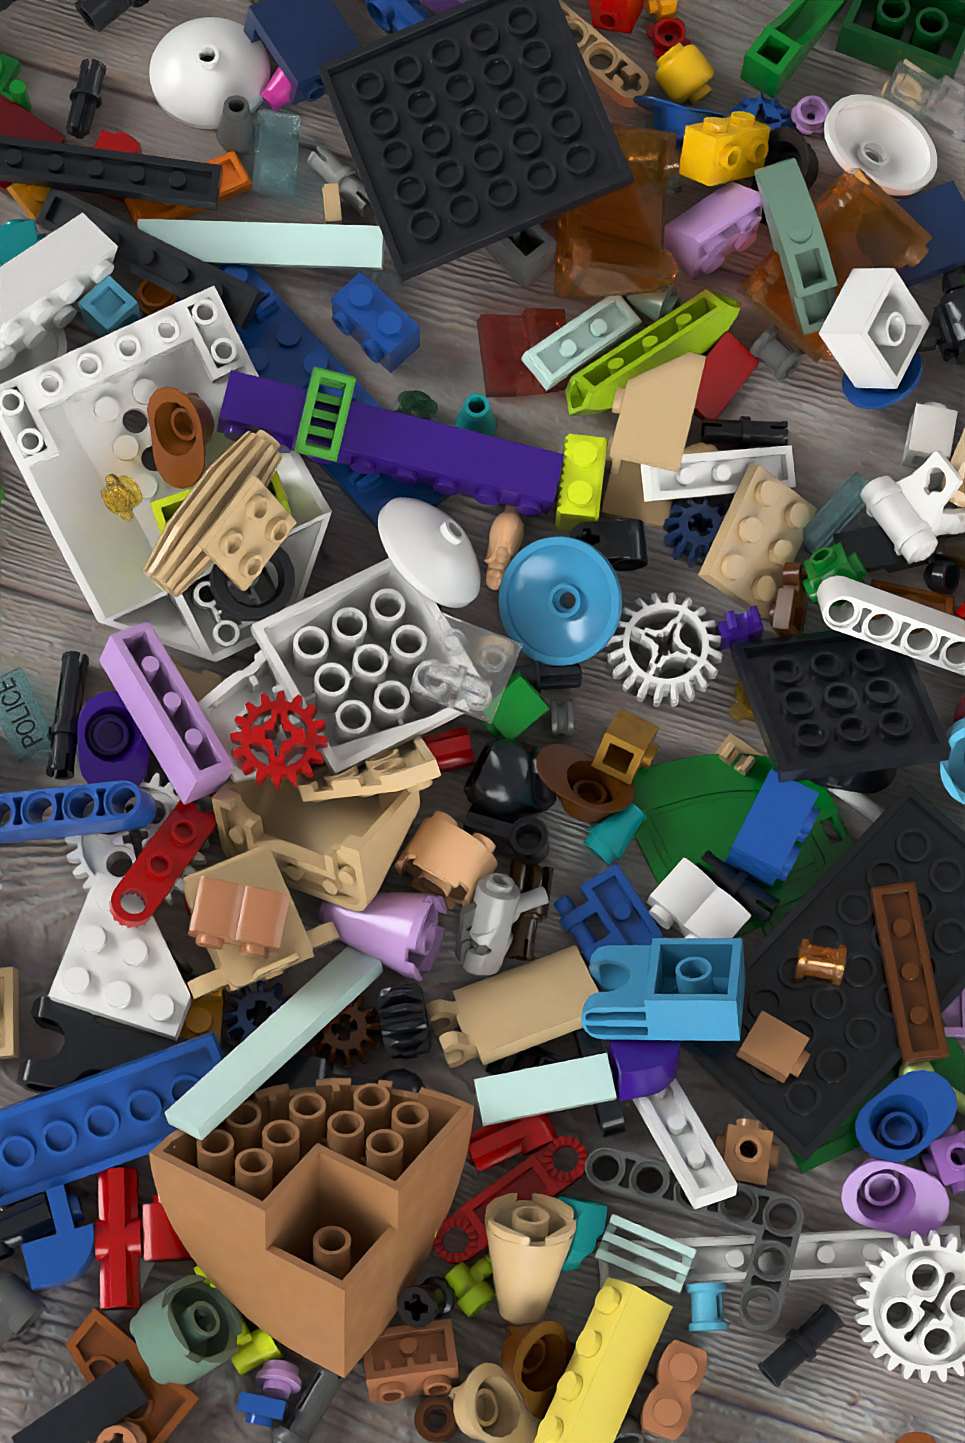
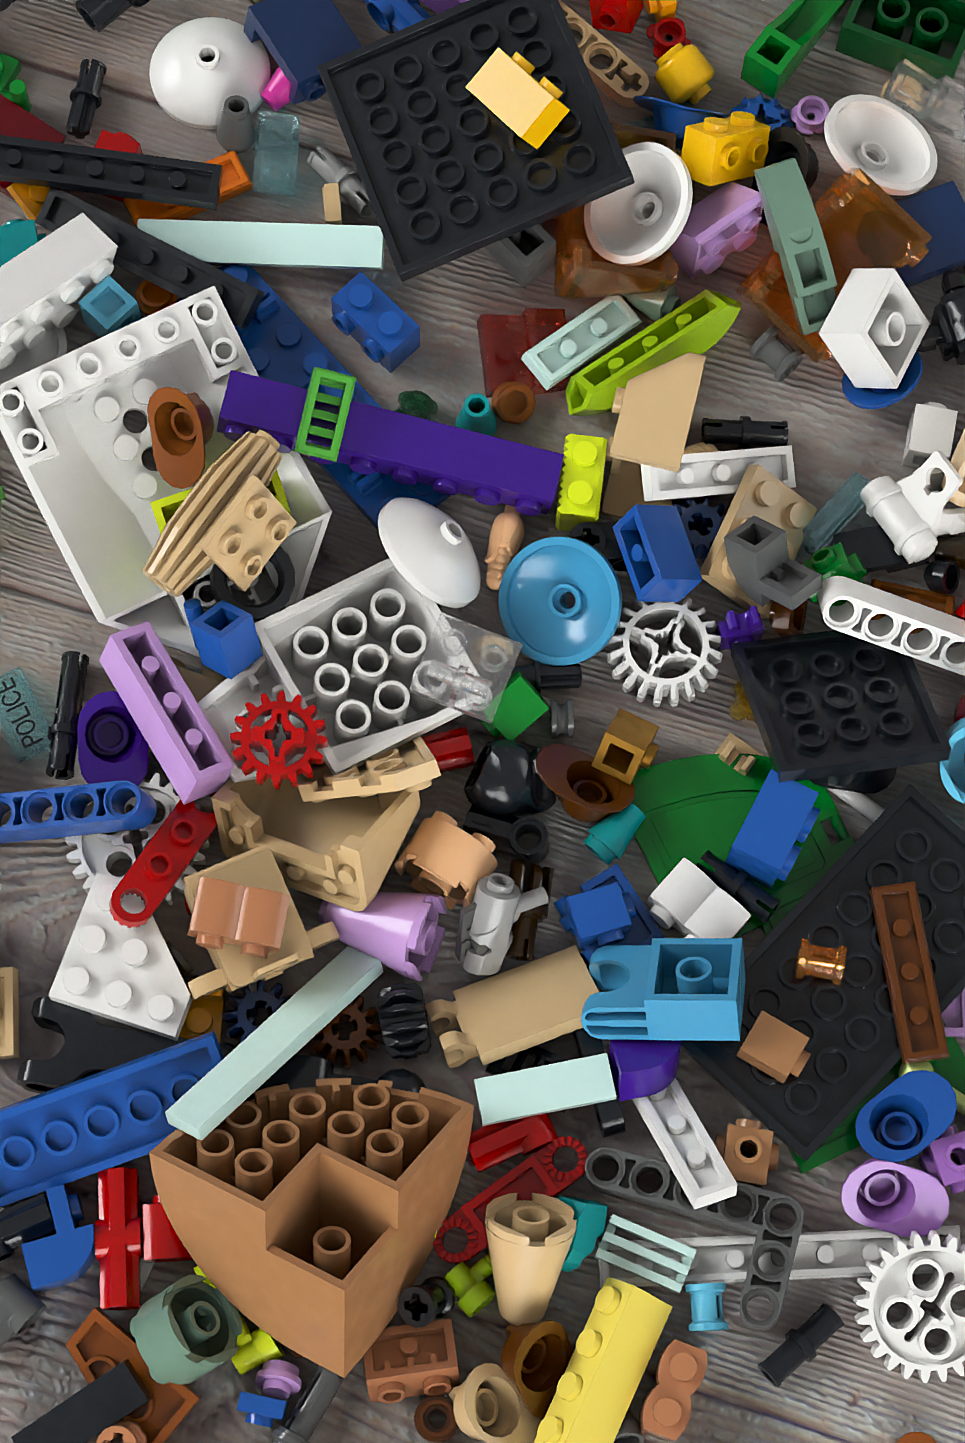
clear yellow plate [101,474,142,521] -> none
red slope [693,331,759,420] -> none
none -> blue brick [183,598,263,679]
none -> yellow brick [466,47,570,149]
none -> dark orange tile [491,381,536,424]
none -> blue brick [565,882,636,948]
none -> white dish [584,142,693,266]
none -> blue brick [612,504,703,602]
none -> dark grey brick [724,515,822,611]

